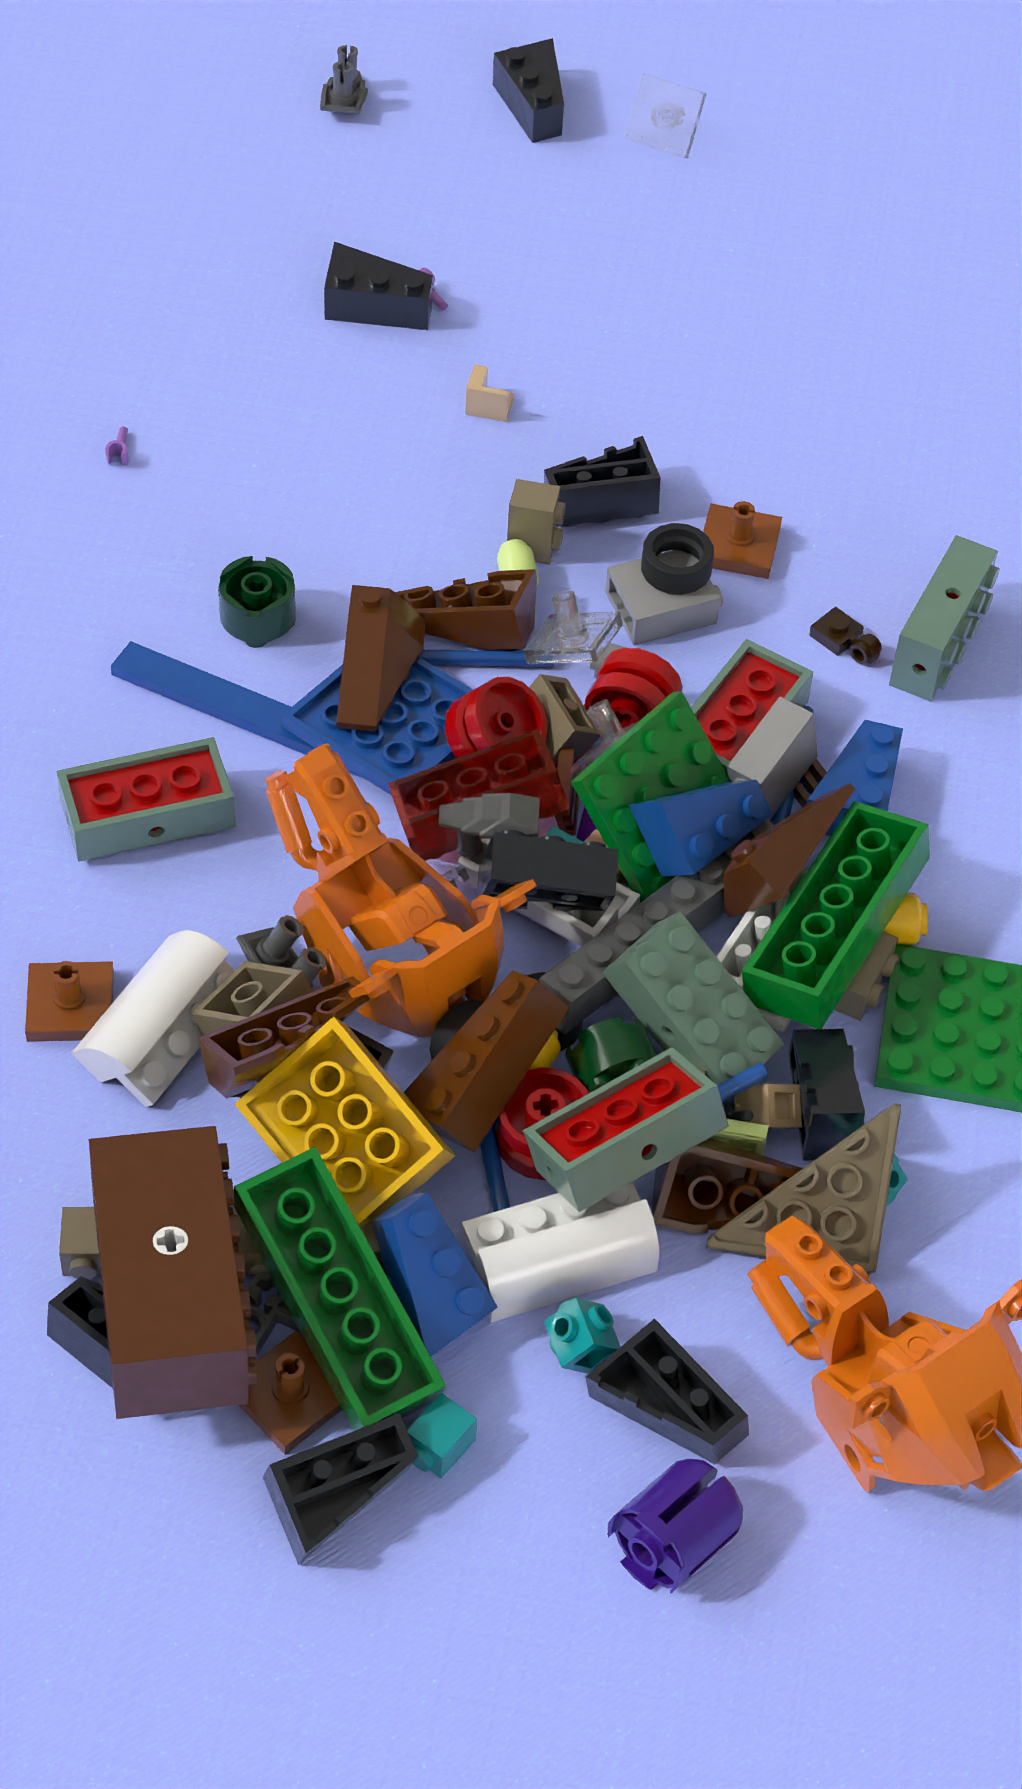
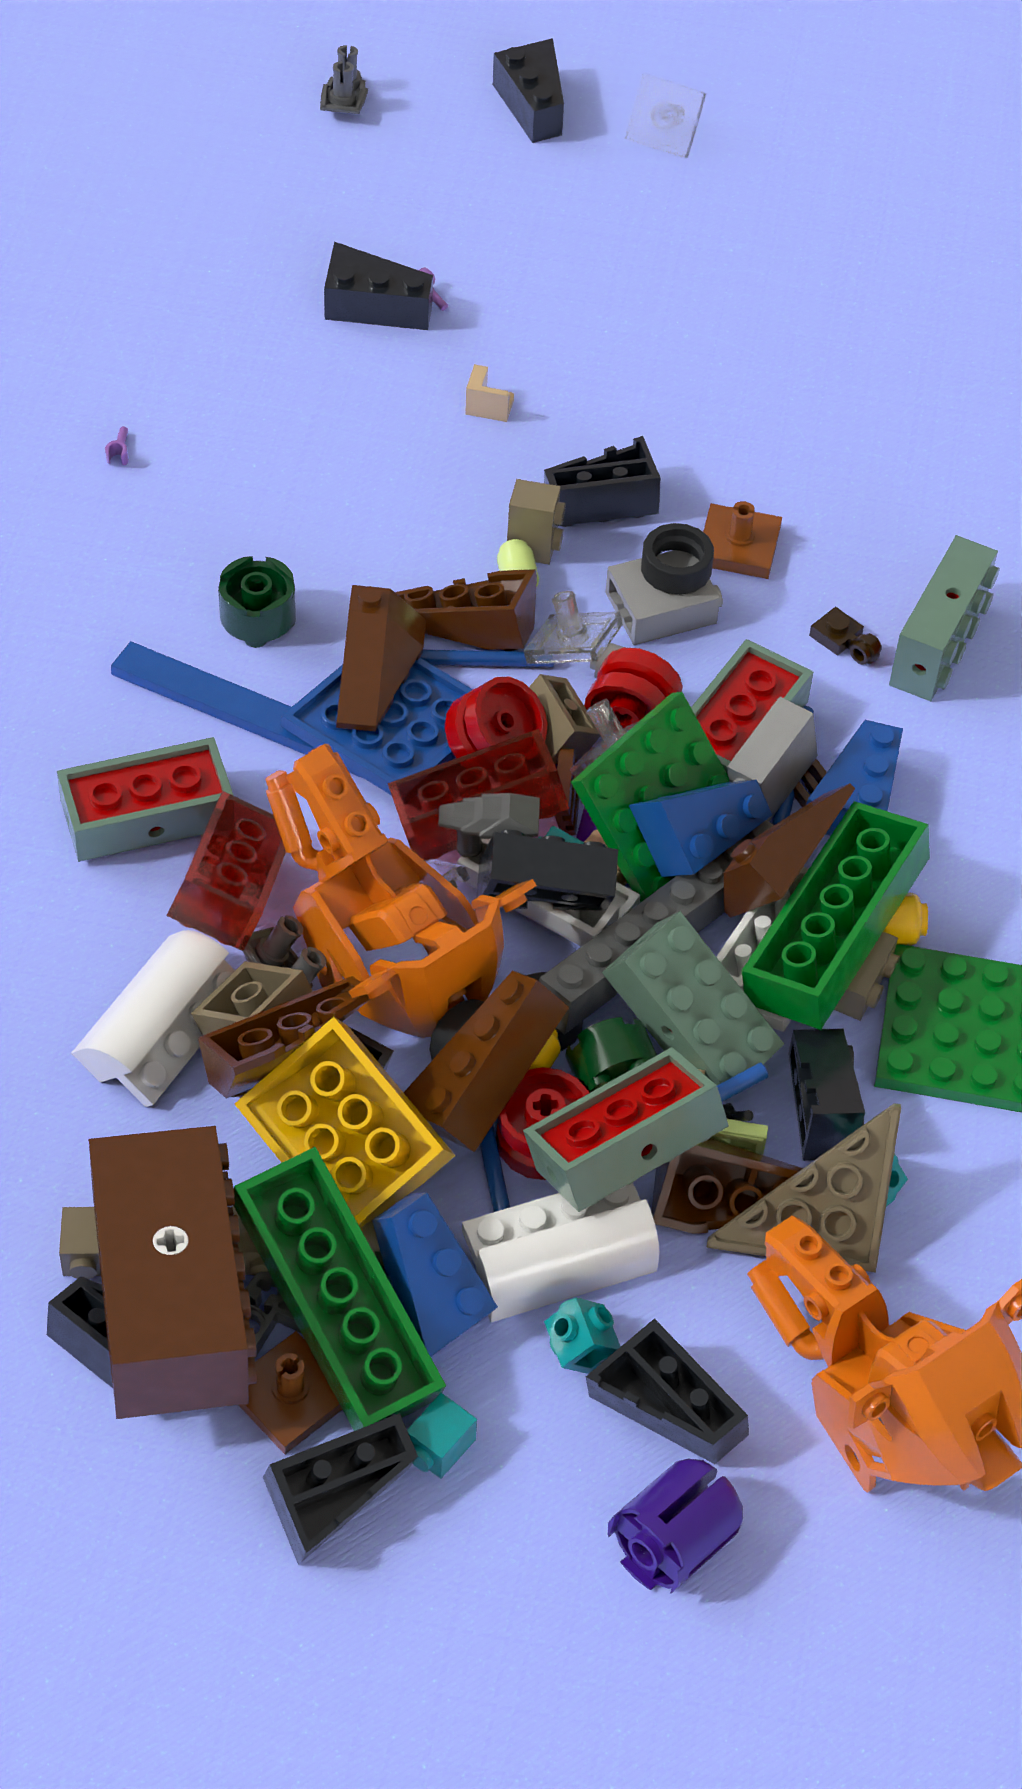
dark orange tile [25,961,114,1042] -> none
tan panel [734,1084,802,1129] -> none
none -> clear red brick [166,791,286,951]

